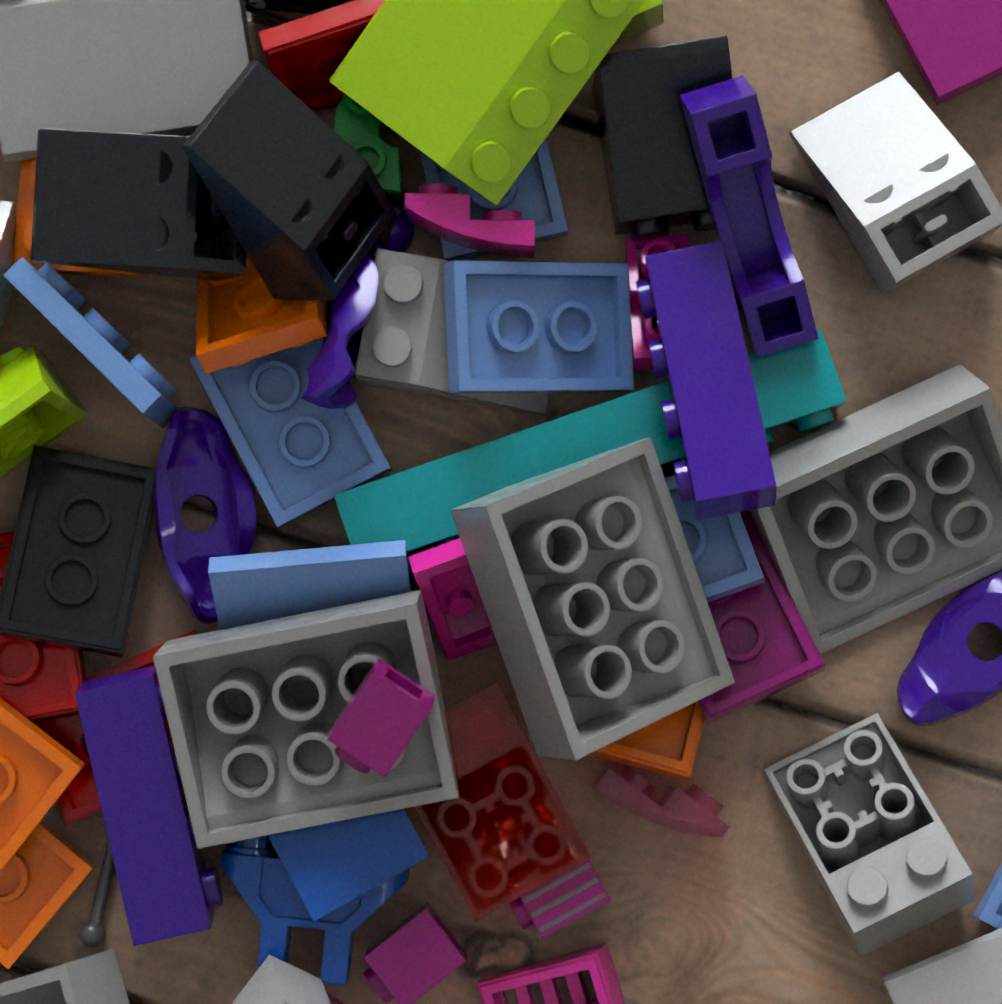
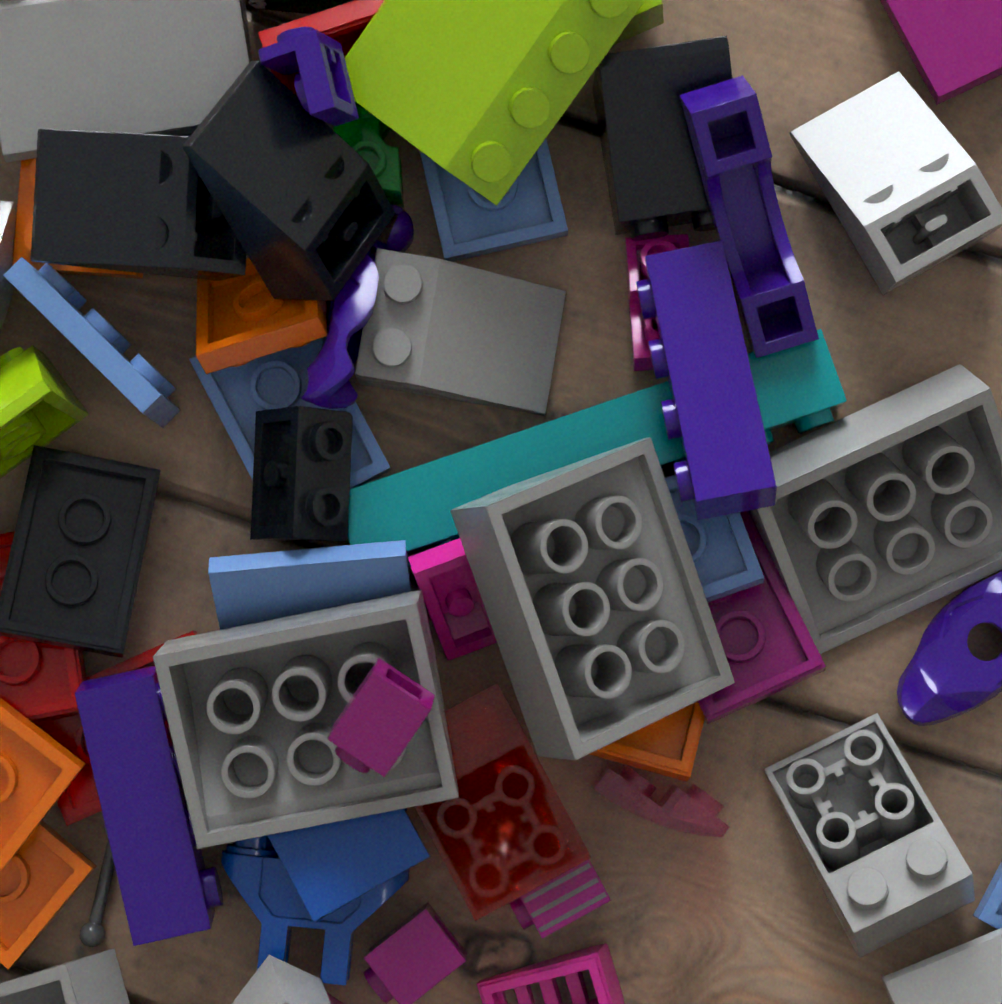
dark purple piece [153,407,256,624] -> none
dark pink slope [405,183,535,258] -> none
medium blue plate [443,260,634,394] -> none
none -> black bracket [250,406,353,542]
none -> dark purple bracket [258,27,359,127]

